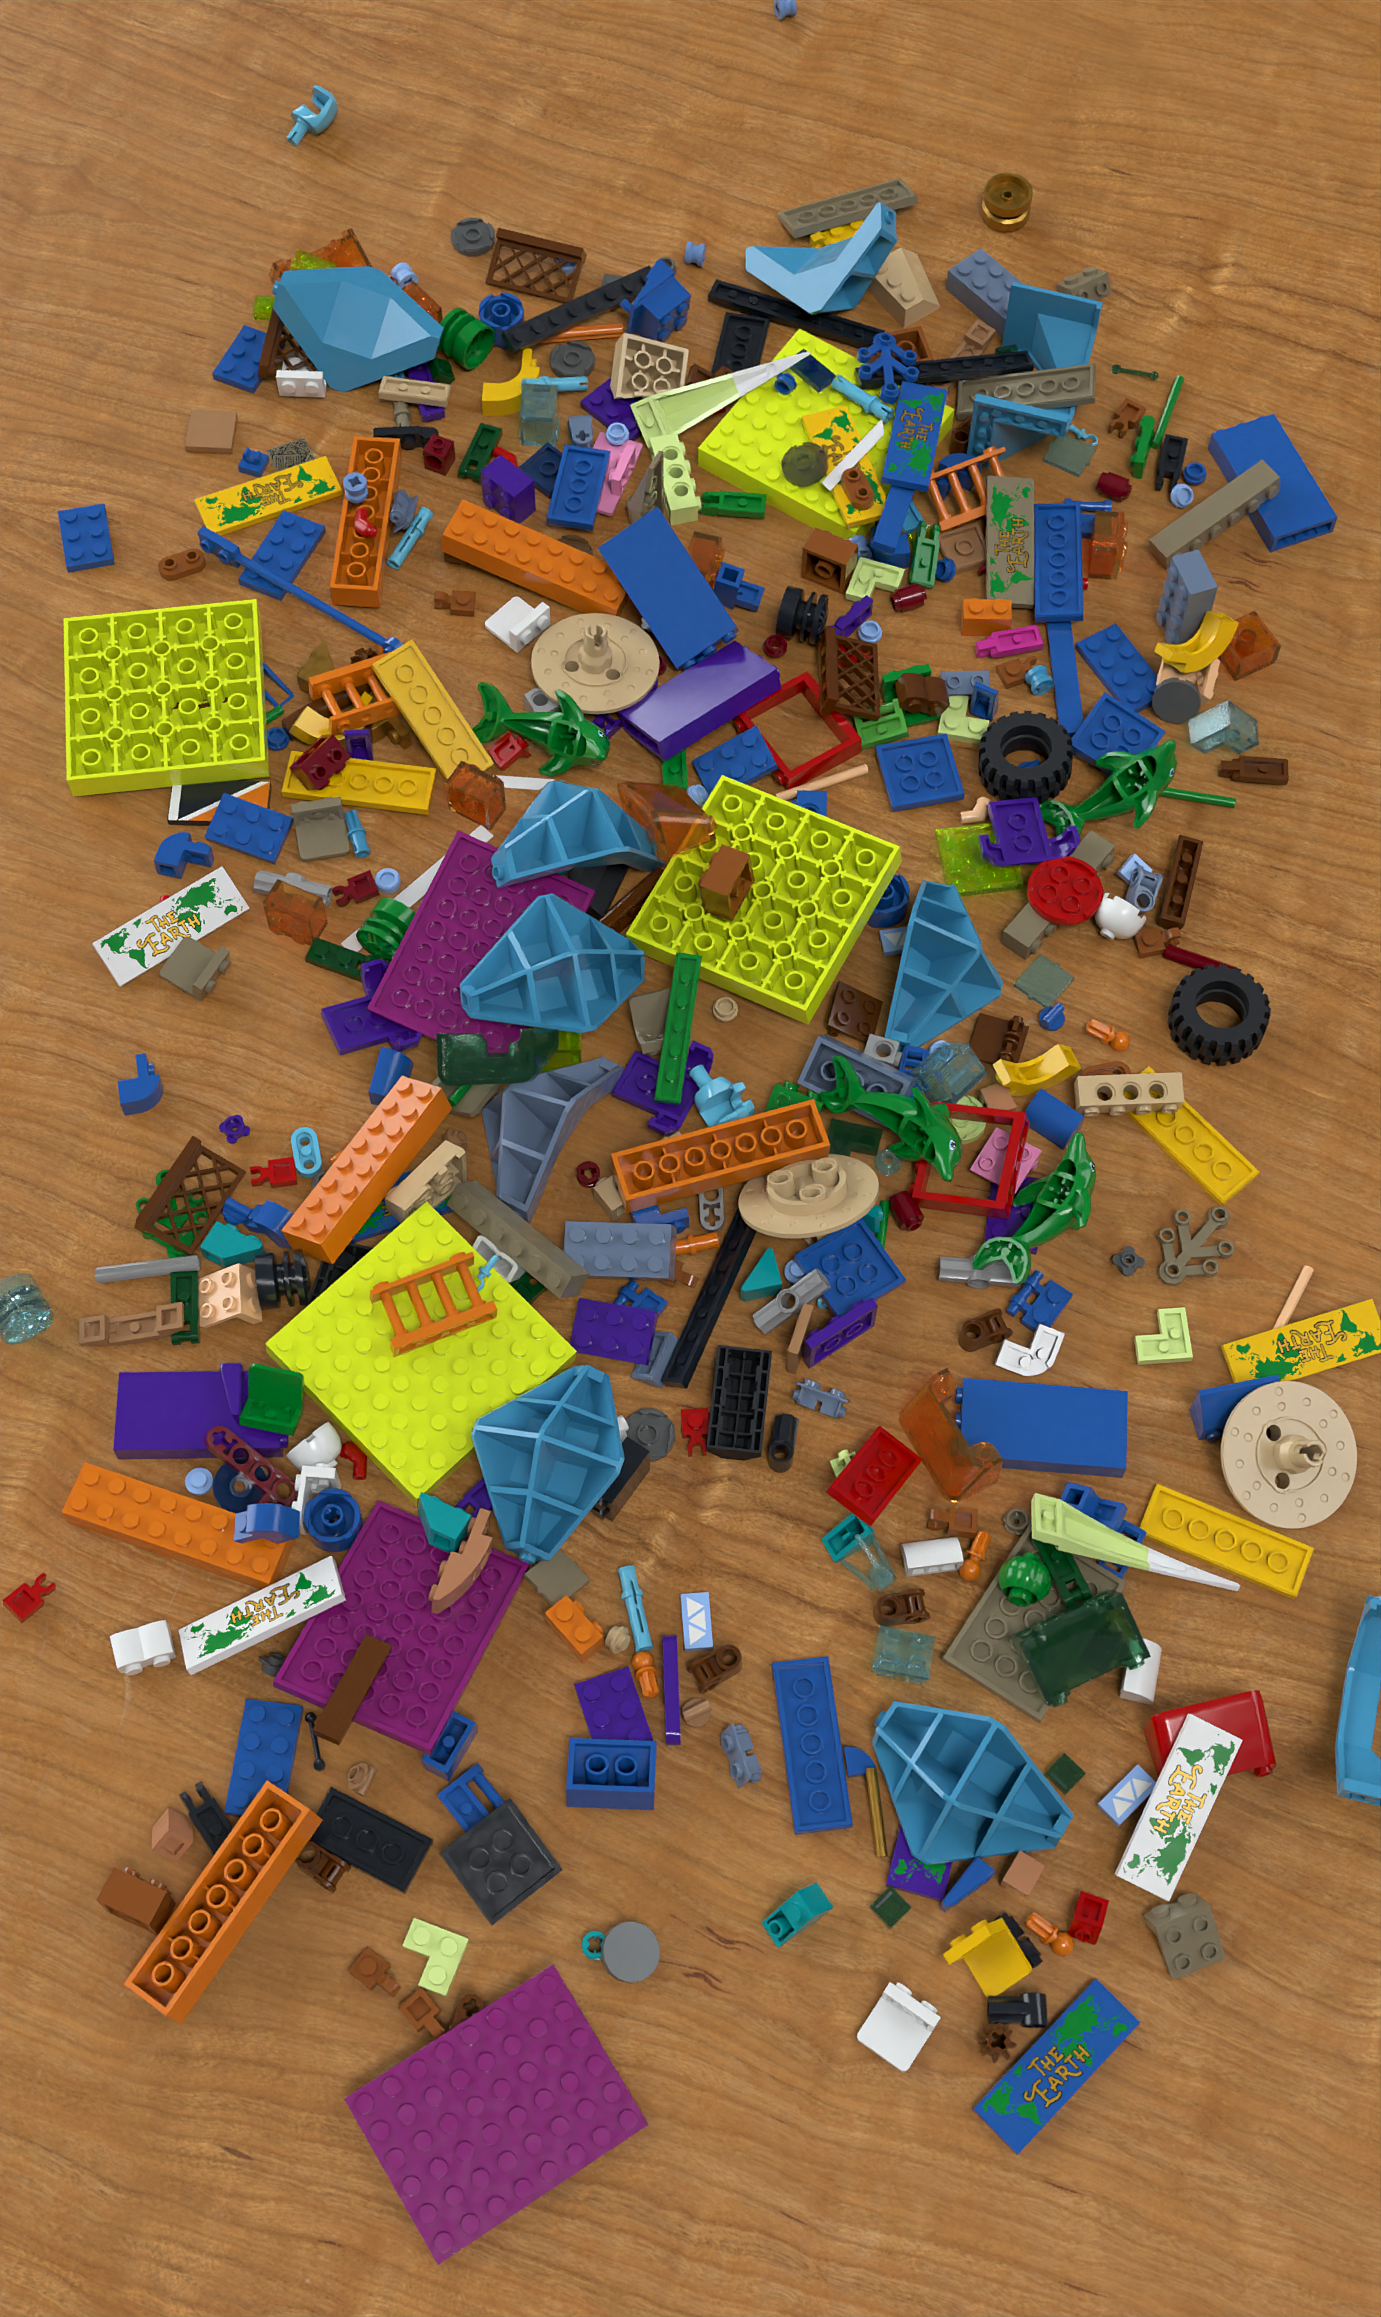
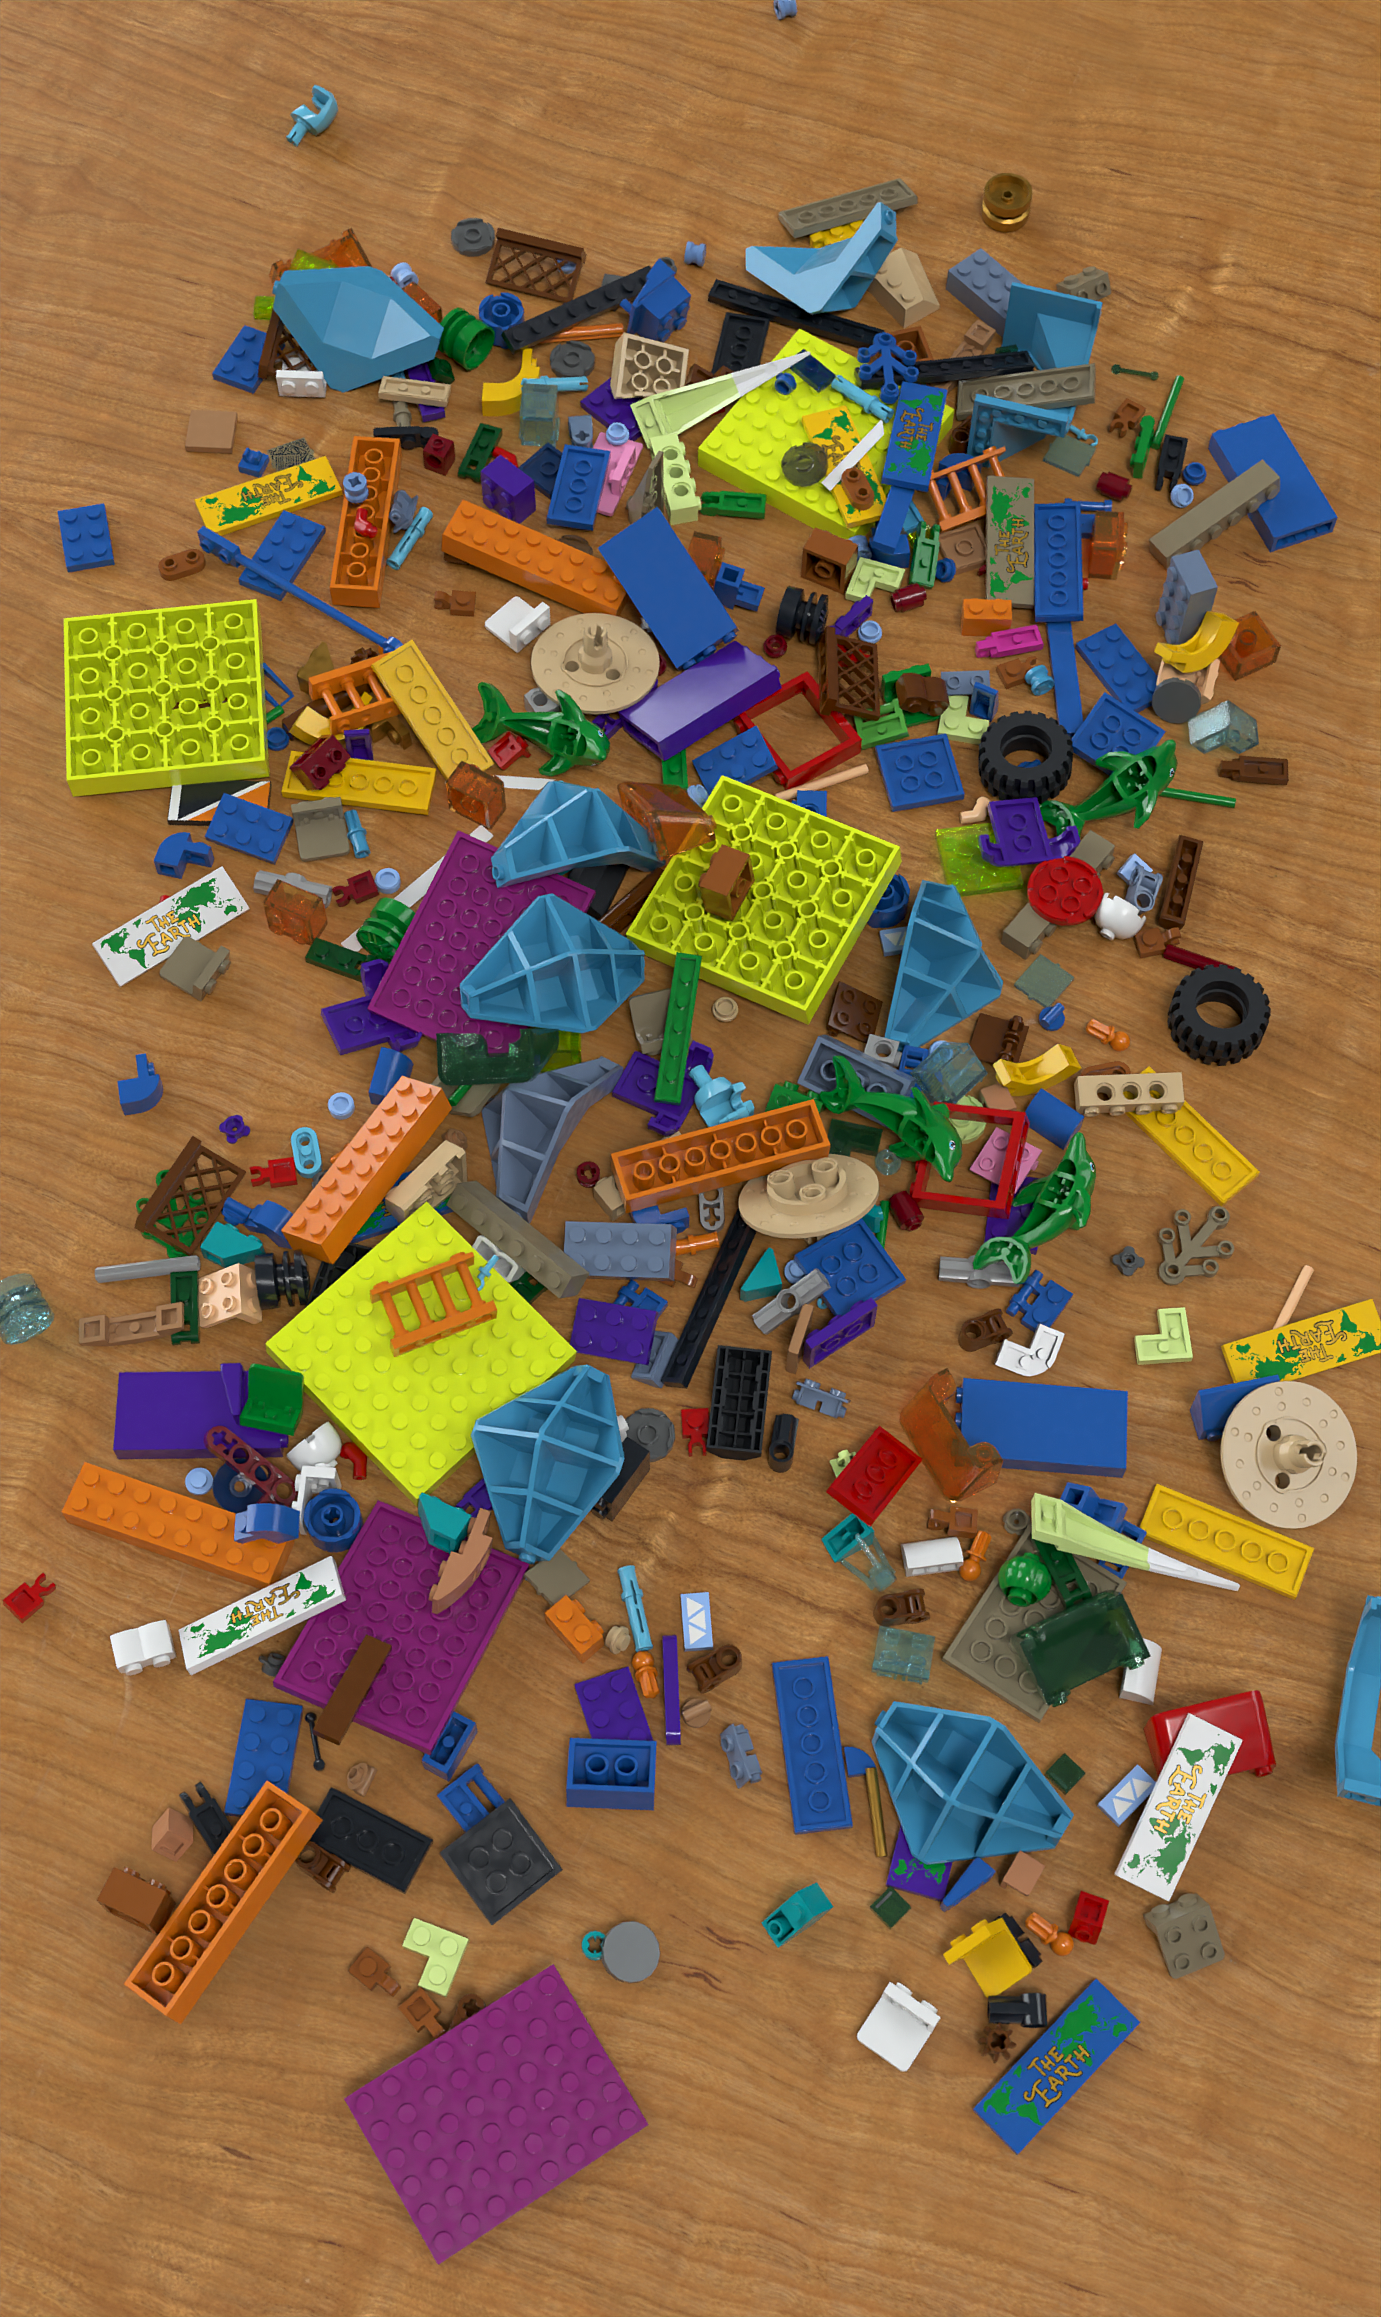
none -> light blue tile [328,1092,355,1120]

